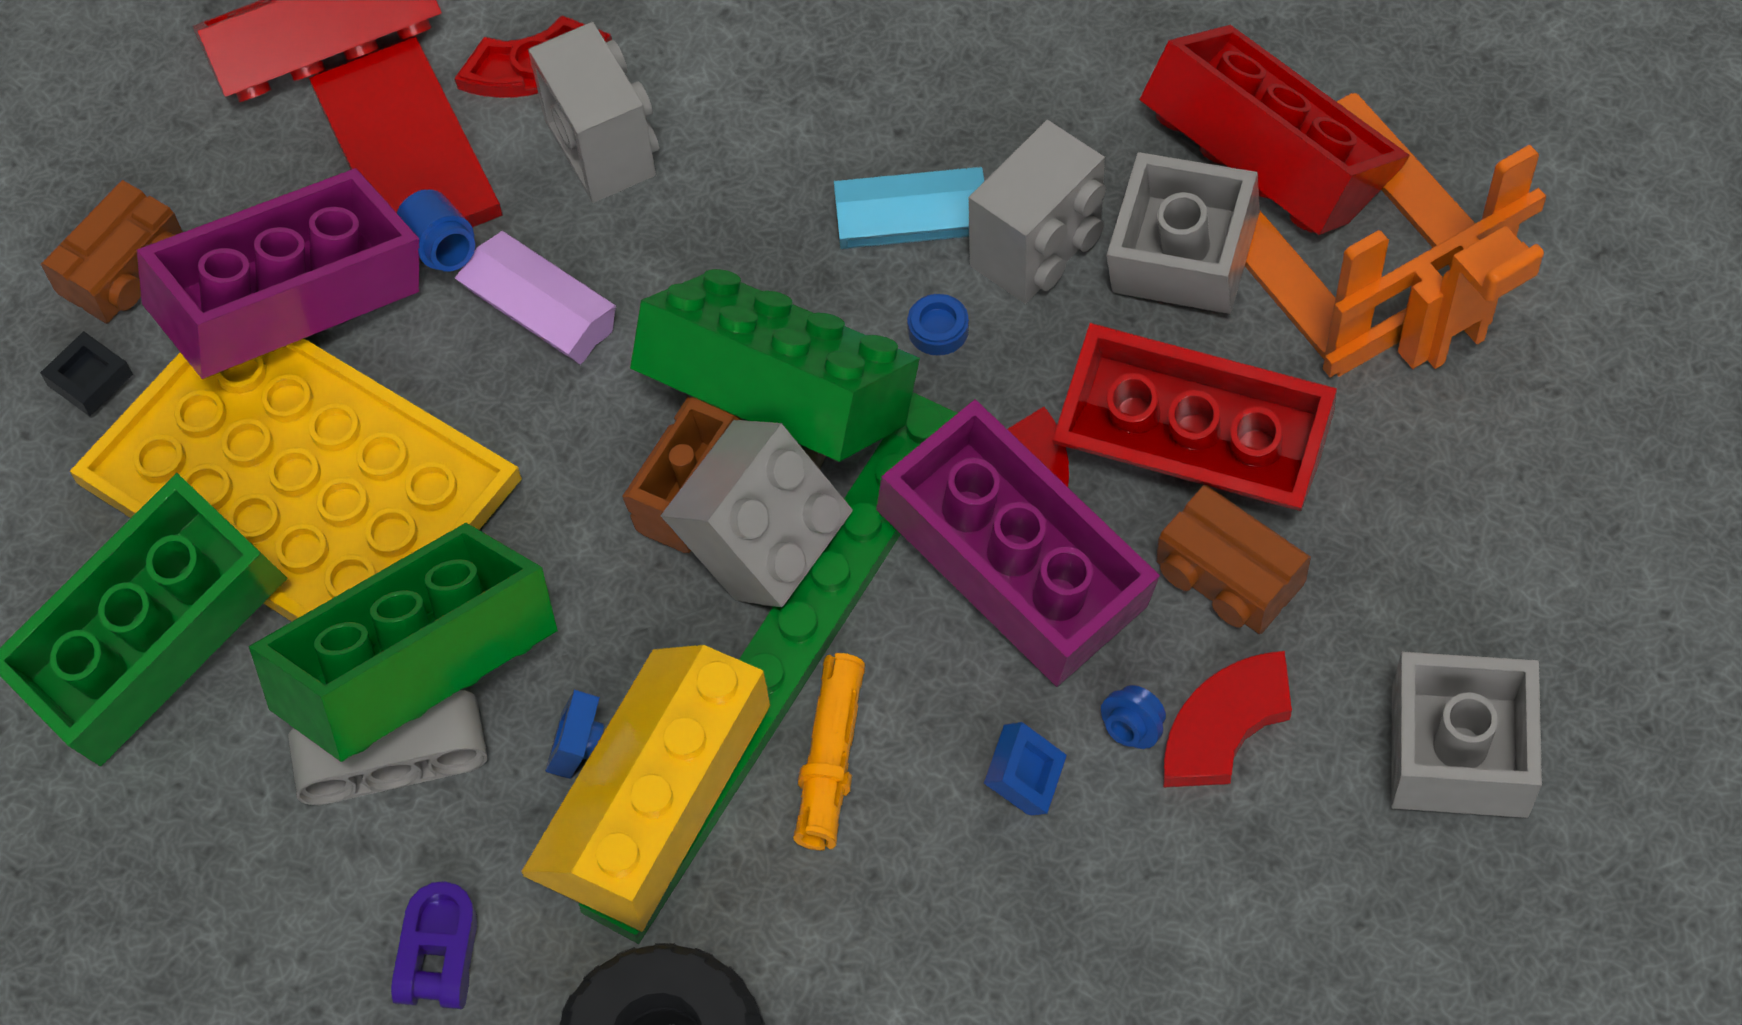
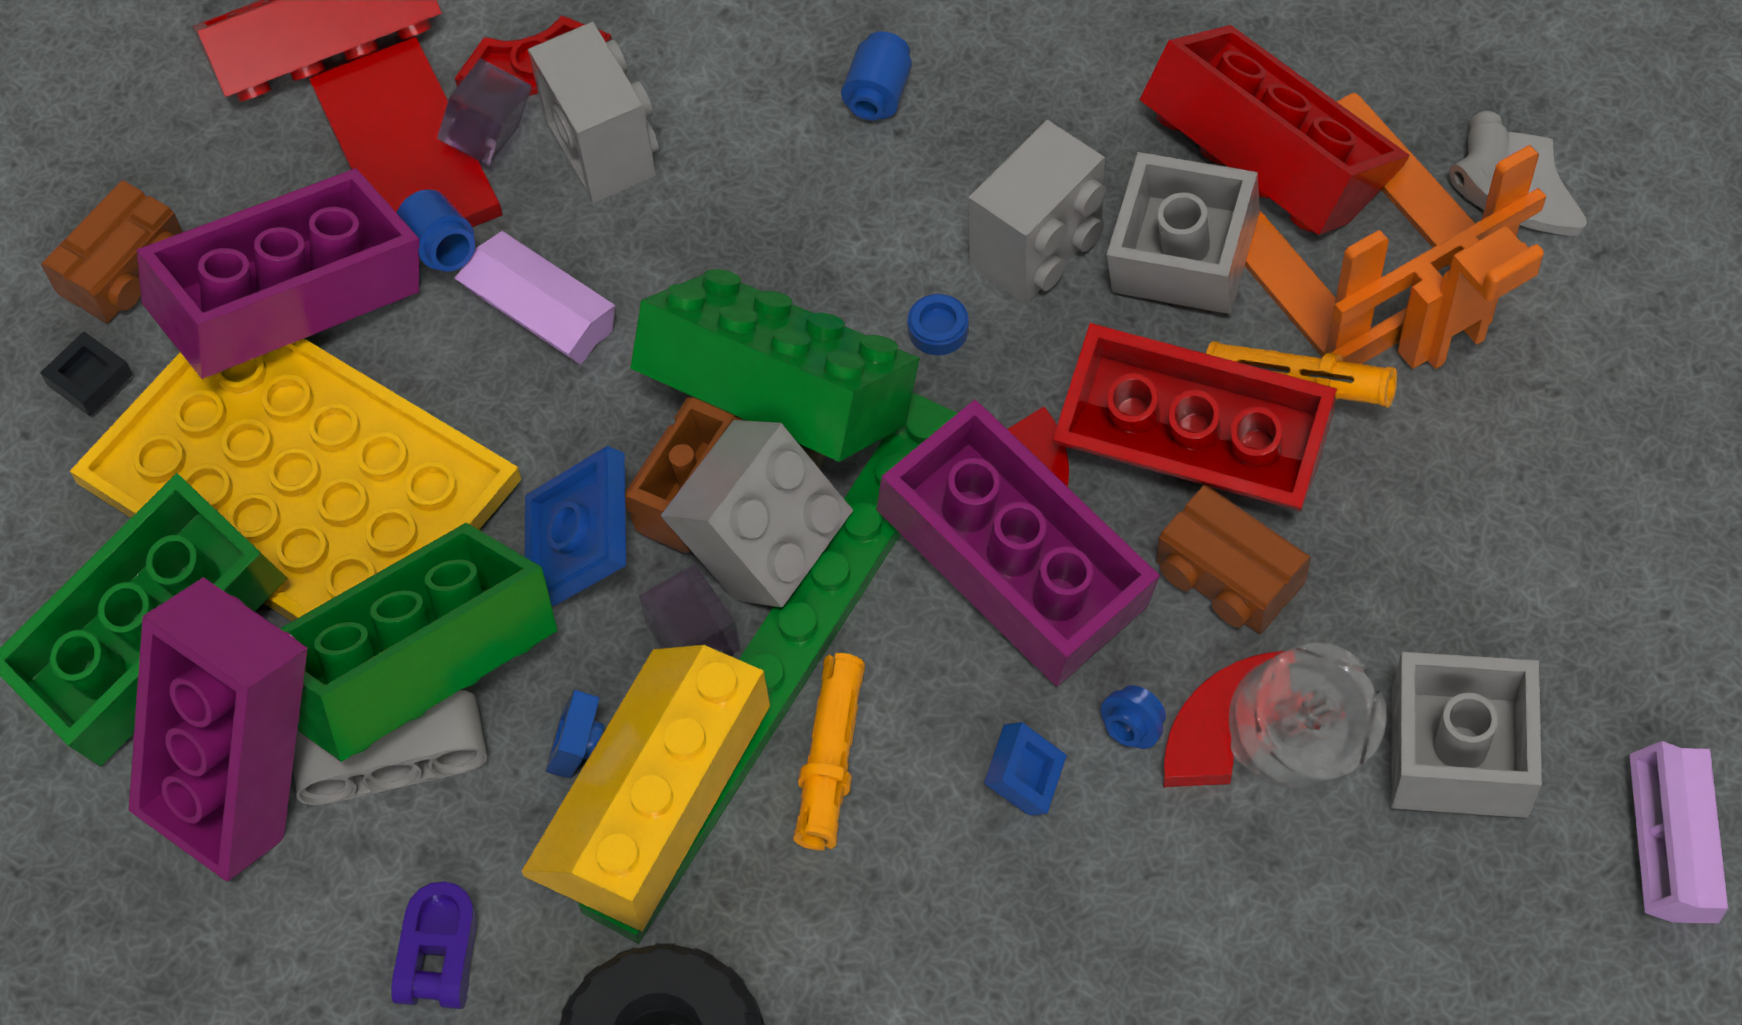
medium azure piece [834,167,985,249] -> none
none -> magenta brick [128,577,308,882]
none -> clear purple brick [437,58,532,166]
none -> blue plate [525,446,626,607]
none -> clear purple brick [639,564,740,657]
none -> blue brick [841,31,912,120]
none -> light orange pin [1206,341,1397,408]
none -> clear brick [1229,643,1386,790]
none -> light grey arm [1449,111,1587,236]
none -> lavender piece [1629,741,1728,923]

